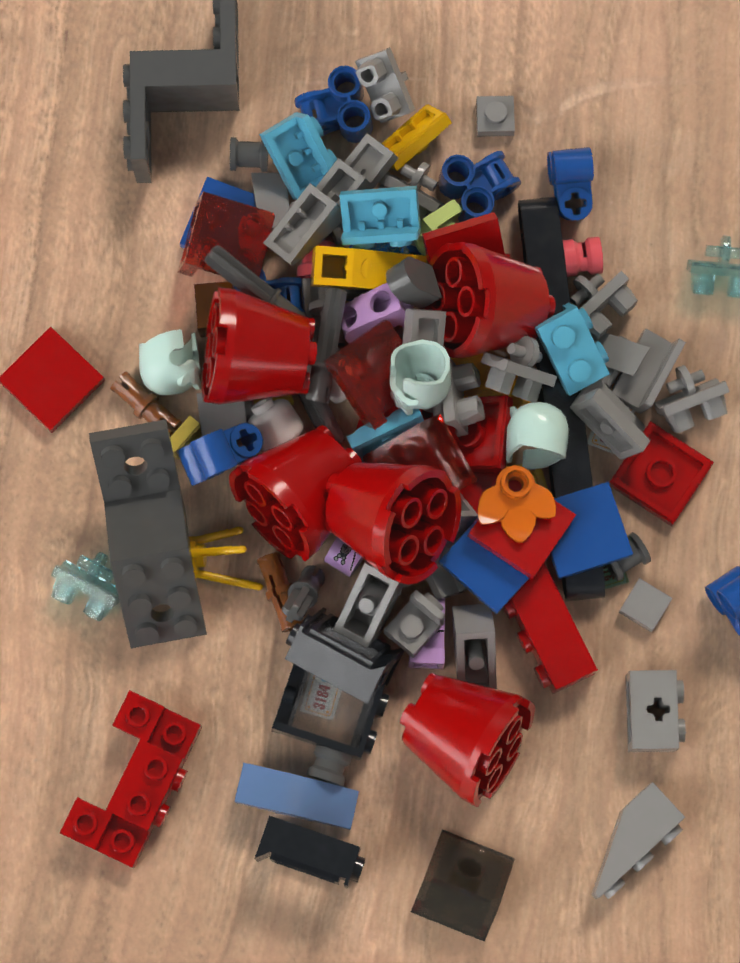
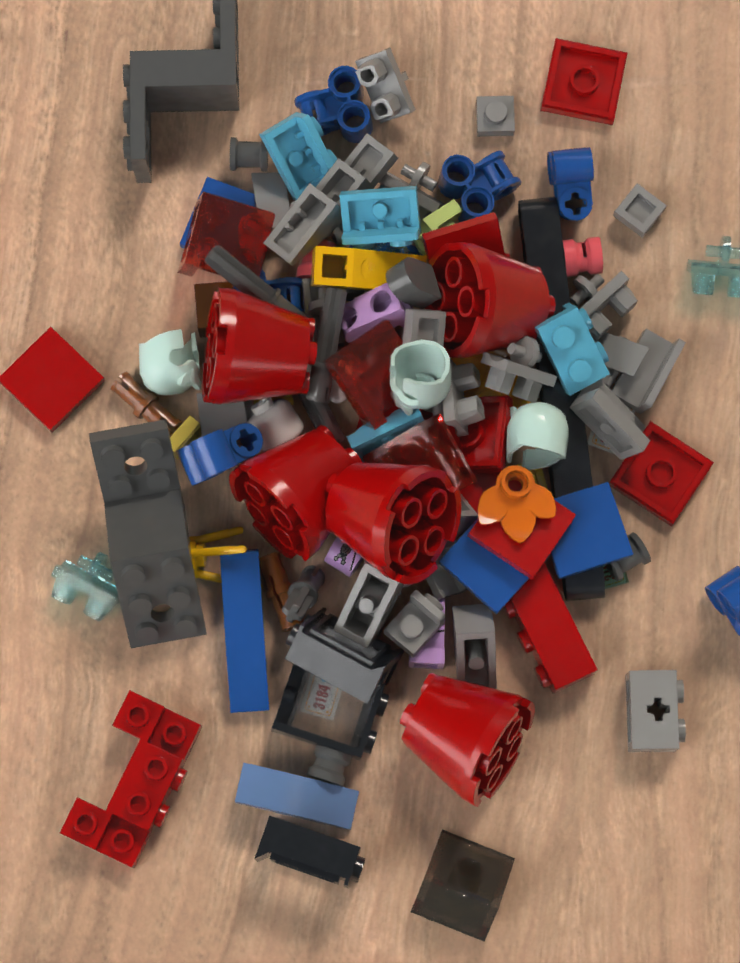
yellow plate [381,104,452,171] -> none
light grey slope [591,782,685,899] -> none
light grey tile [619,578,672,632] -> none
light grey hips [654,365,729,433] -> none
none -> blue slope [220,549,269,713]
none -> red tile [541,38,628,125]
none -> light grey plate [613,184,667,238]

